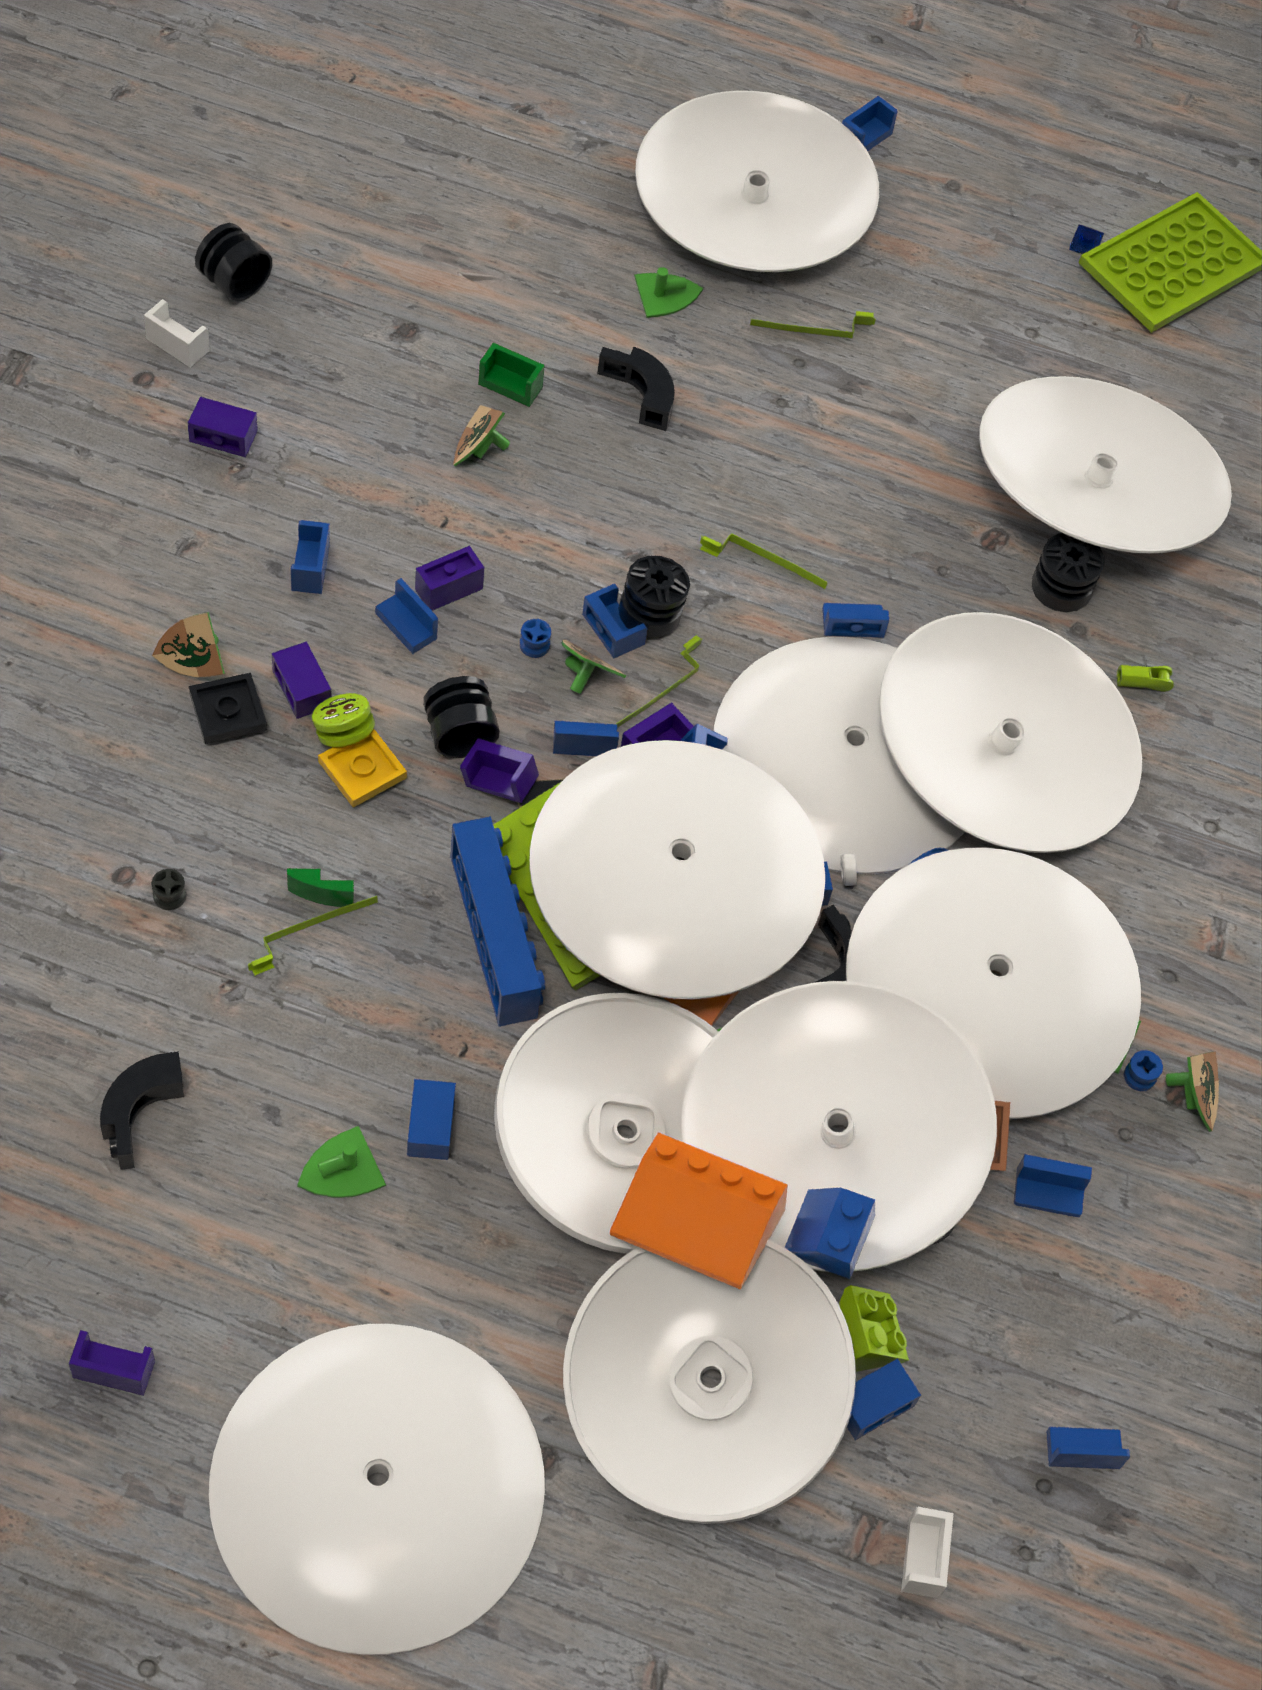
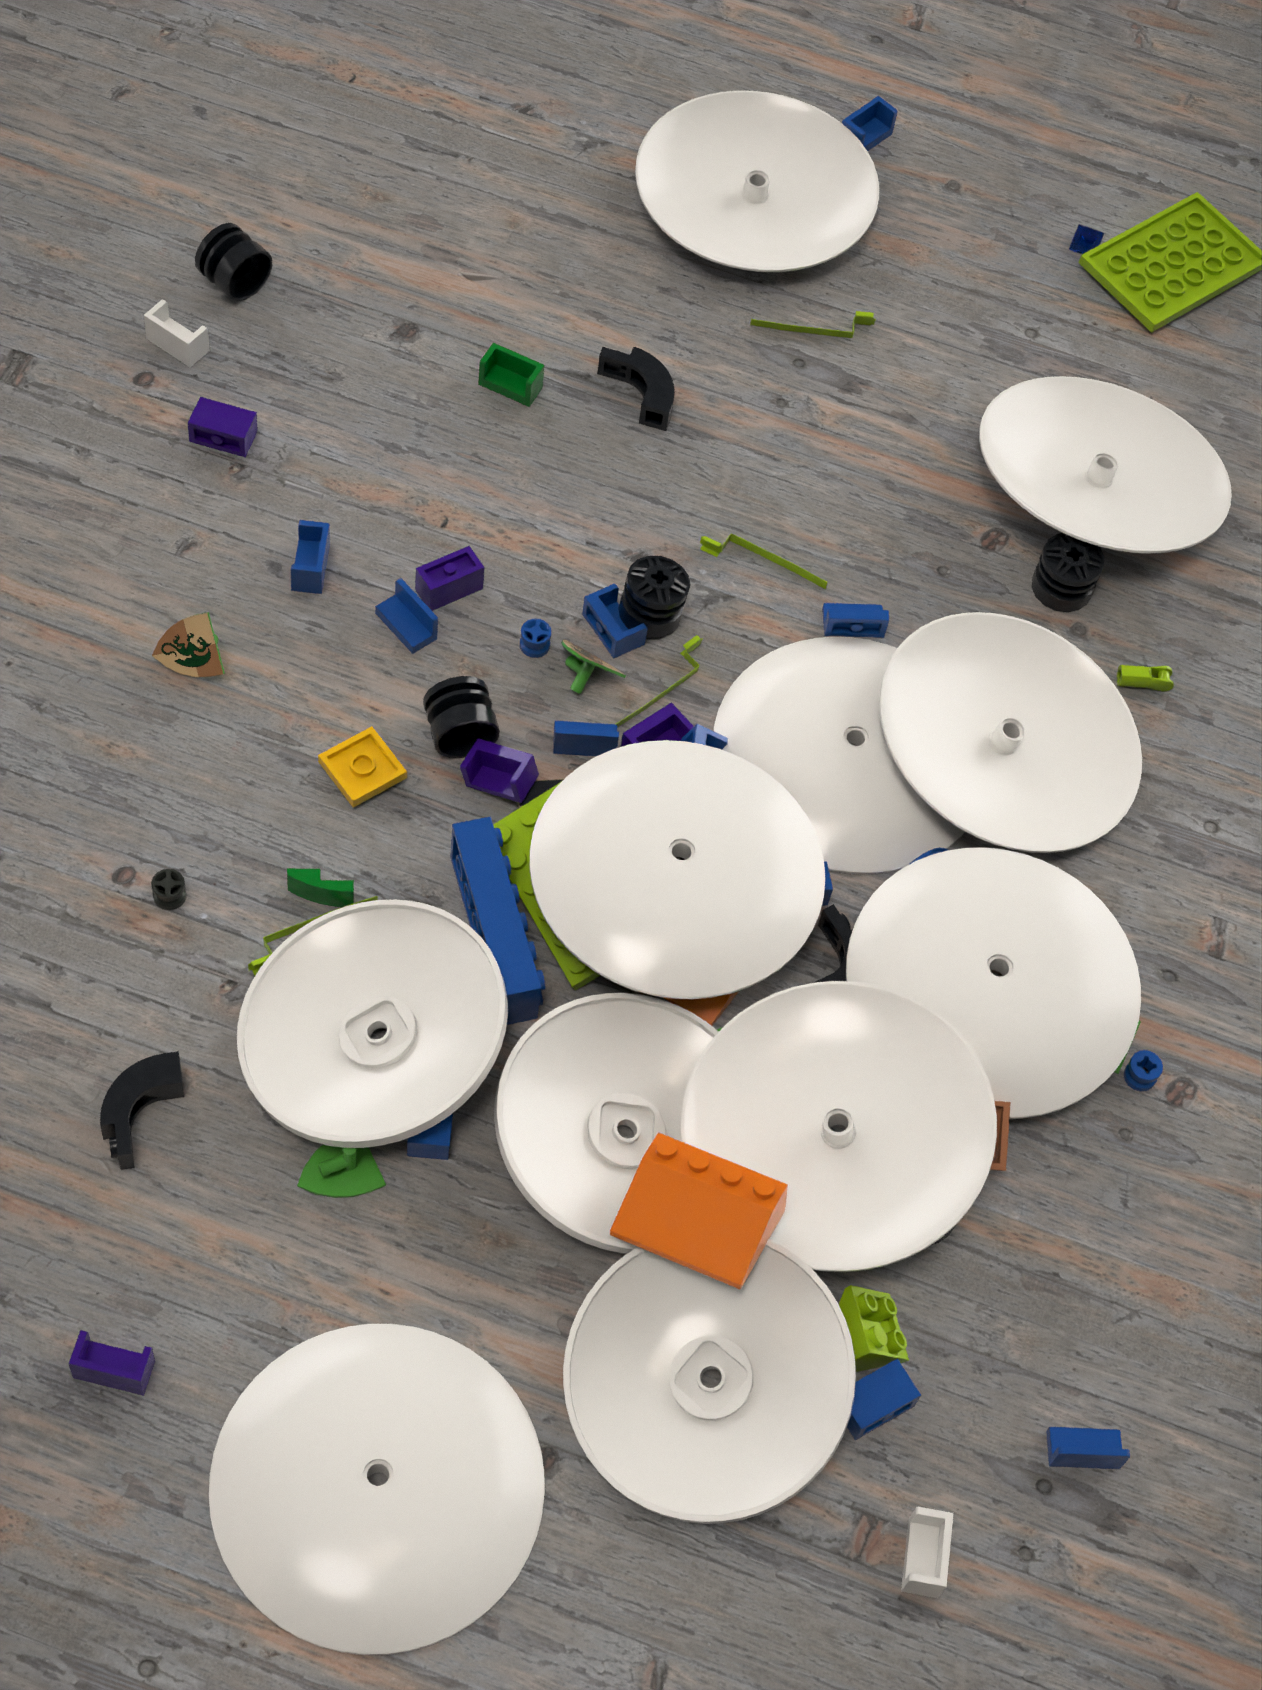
black plate [189,672,267,744] -> none
dark purple panel [271,641,332,719] -> none
lime head [312,693,375,747] -> none
shield [453,405,510,466] -> none
bright green shield [634,267,703,318] -> none
blue slope [784,1187,875,1279] -> none
white tile [840,853,857,886] -> none
blue panel [1014,1154,1092,1217] -> none
shield [1166,1051,1219,1132] -> none
none -> white dish [237,899,508,1148]

